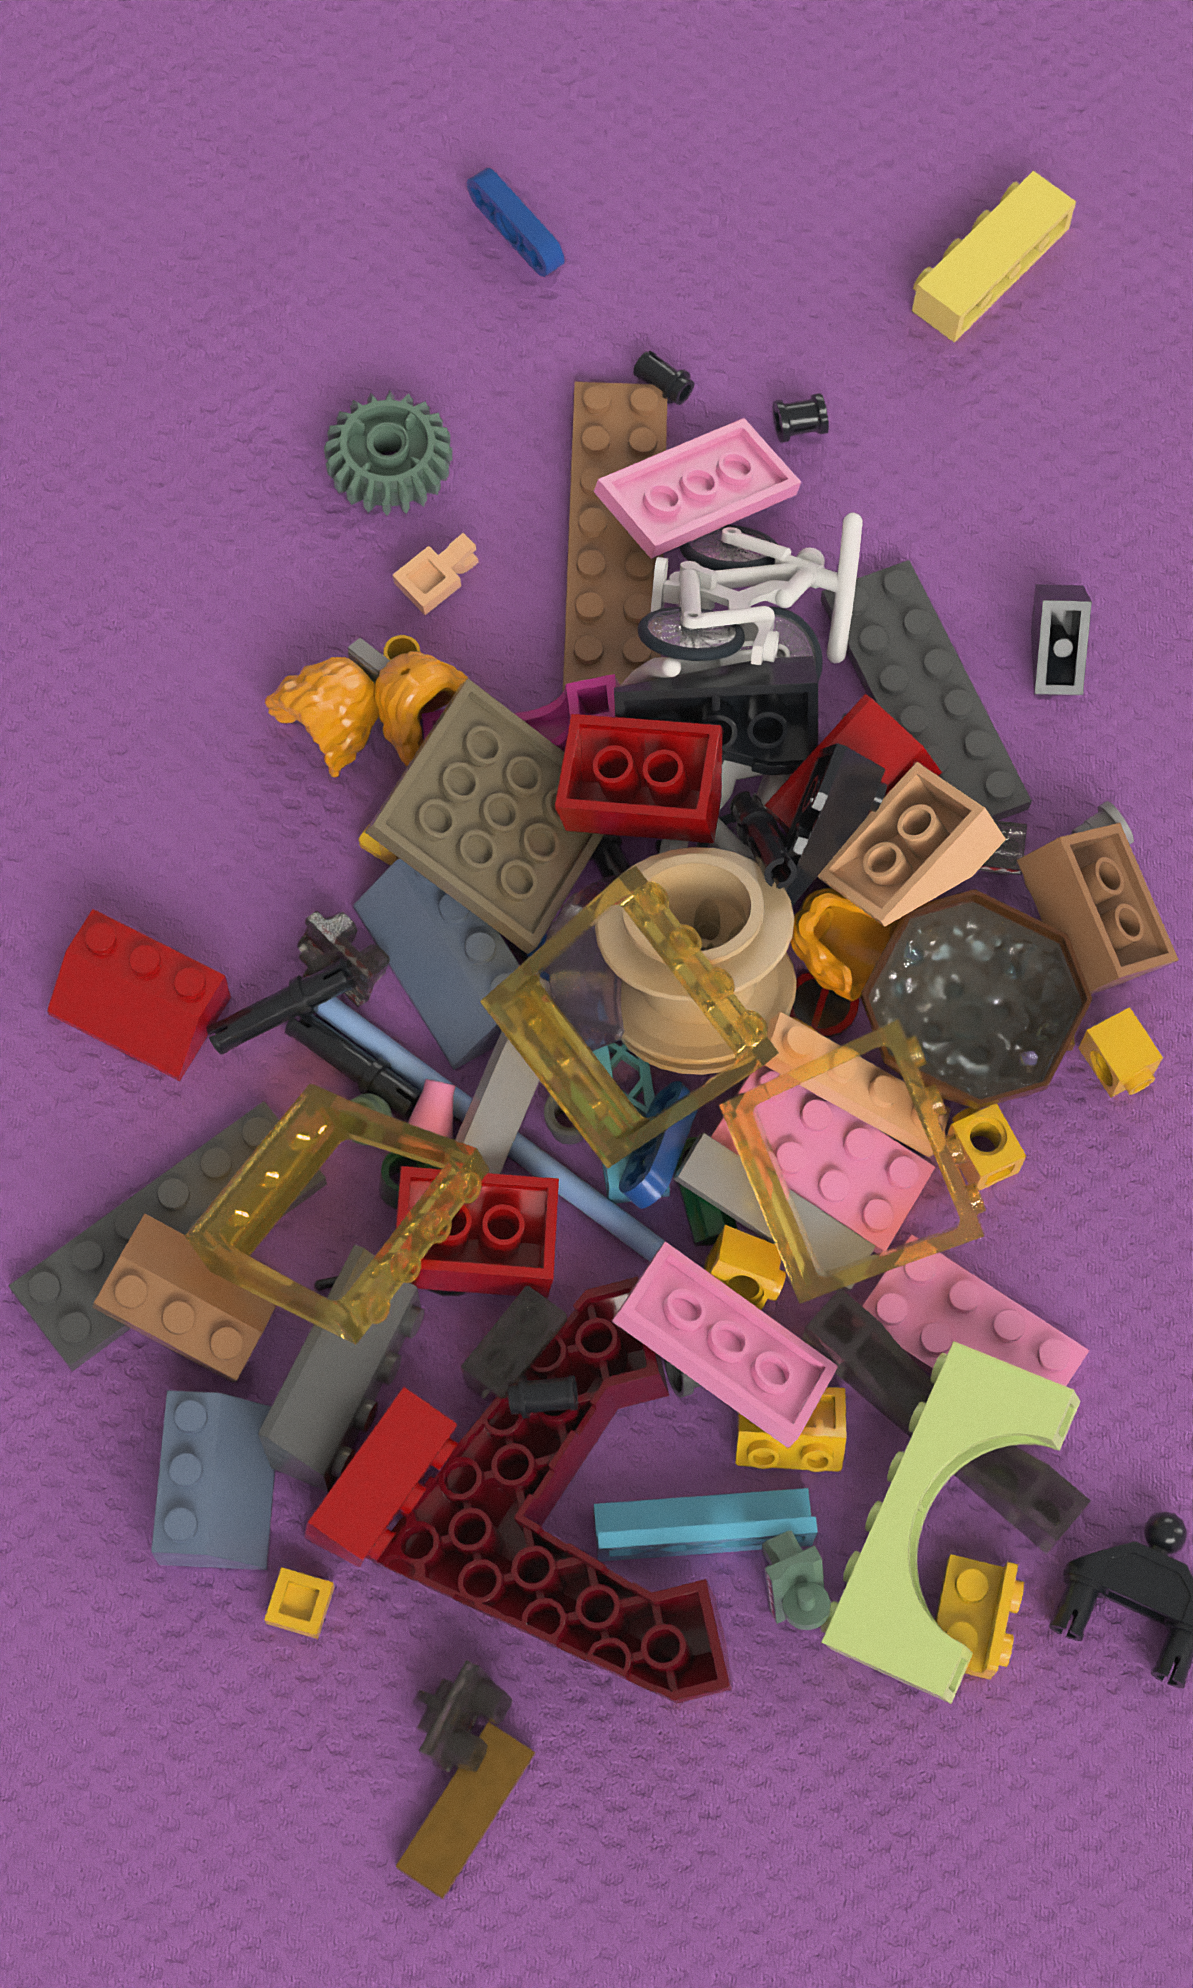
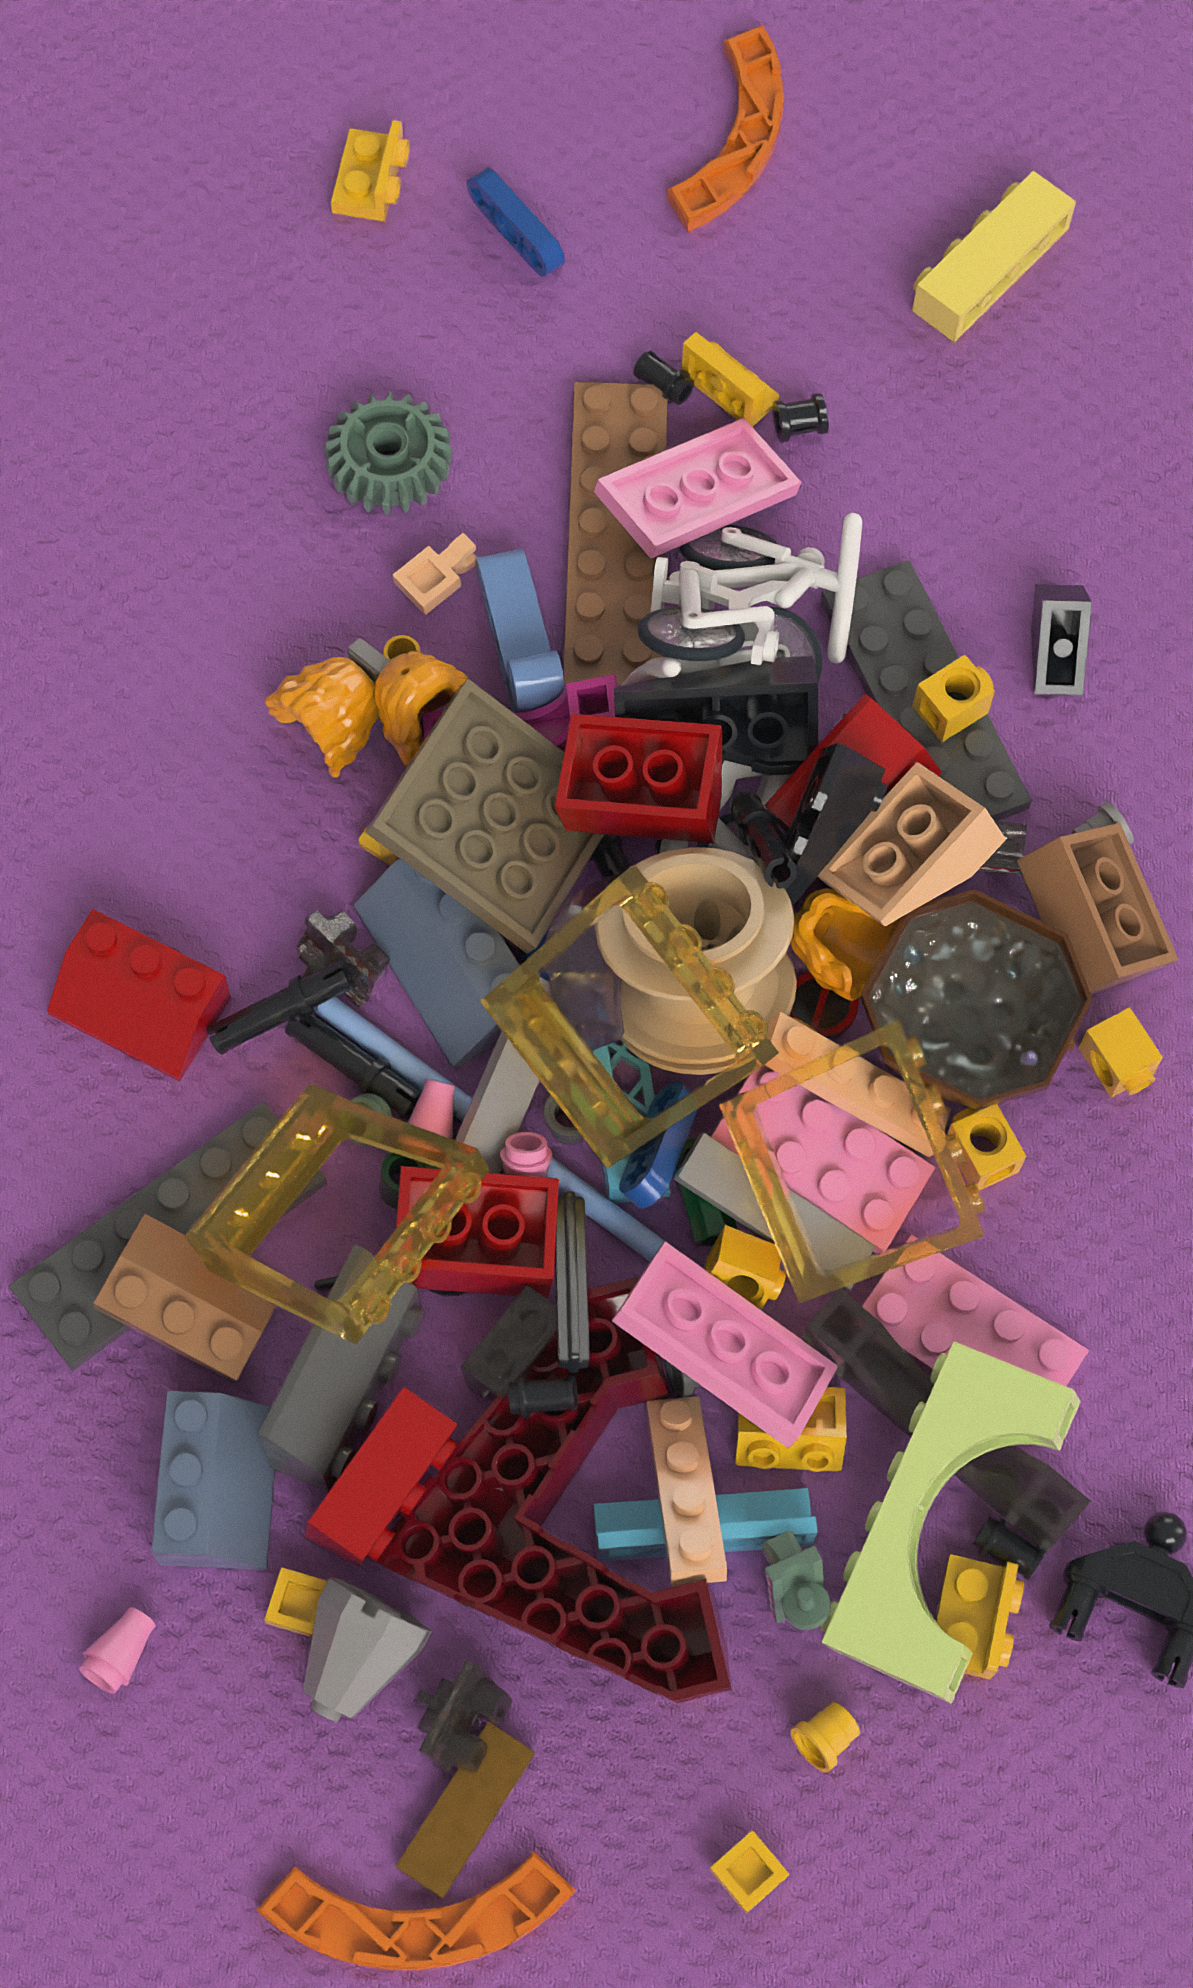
none -> bright pink cone [79,1607,156,1694]
none -> orange tile [256,1852,576,1971]
none -> light grey cone [303,1578,433,1722]
none -> yellow bracket [331,120,410,222]
none -> medium blue beam [475,548,565,713]
none -> bright pink cone [500,1132,552,1178]
none -> axle [555,1191,590,1373]
none -> light nougat plate [646,1396,727,1586]
none -> orange tile [667,25,784,233]
none -> yellow bracket [681,332,779,427]
none -> yellow plate [709,1830,790,1914]
none -> yellow piece [790,1702,860,1773]
none -> yellow brick [912,655,995,743]
none -> black pin [973,1516,1046,1580]

